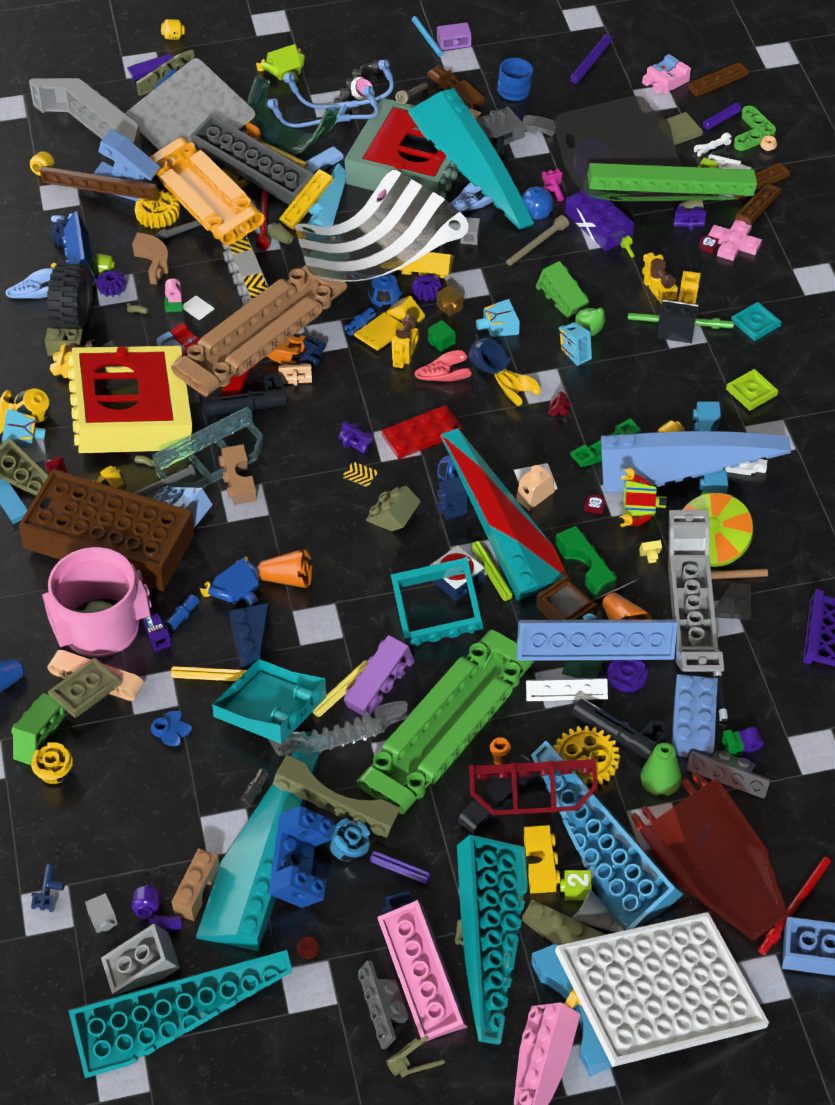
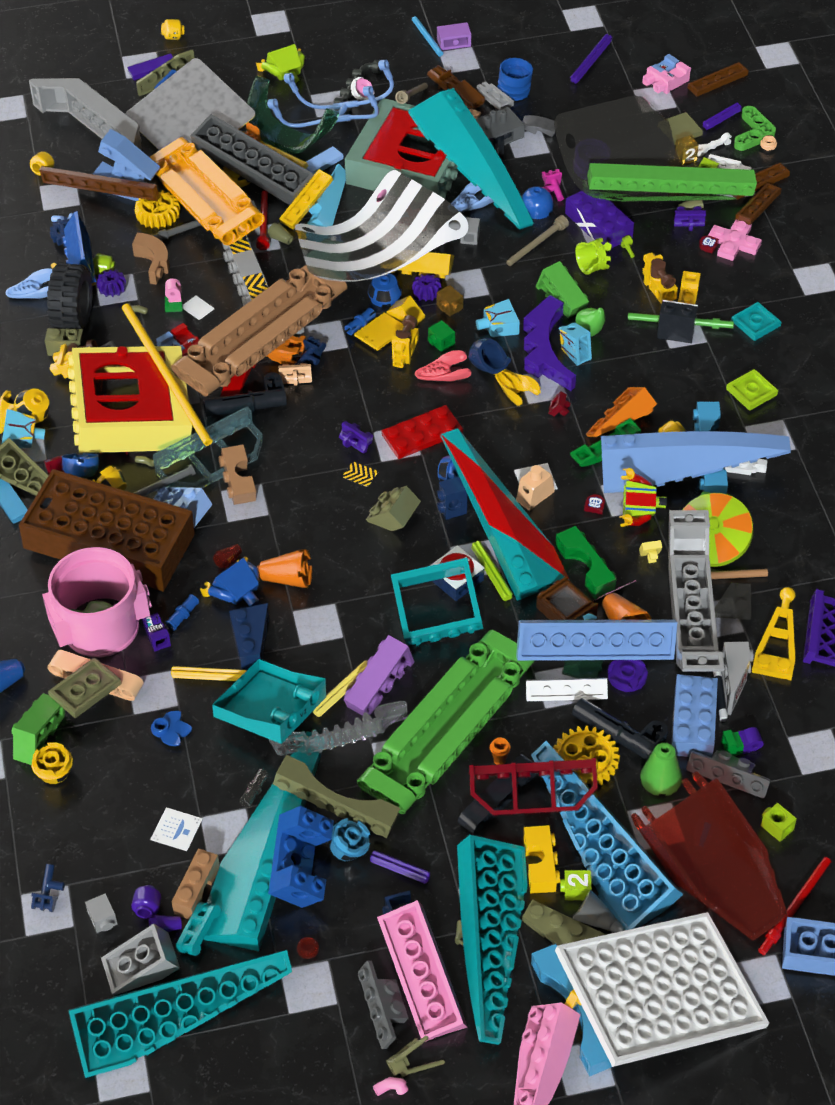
none -> blue cylinder [62,453,99,479]
none -> yellow piece [122,304,213,446]
none -> white sticker [150,807,203,851]
none -> teal plate [176,902,221,956]
none -> clear red cone [213,544,242,568]
none -> bright pink arm [373,1077,408,1096]
none -> light grey hinge [477,82,514,110]
none -> dark purple arch [523,295,576,391]
none -> lime hair [575,238,612,275]
none -> orange wedge [586,387,657,437]
none -> clear yellow brick [675,135,699,164]
none -> light grey slope [721,642,753,715]
none -> yellow plate [752,587,795,680]
none -> lime brick [761,803,797,842]

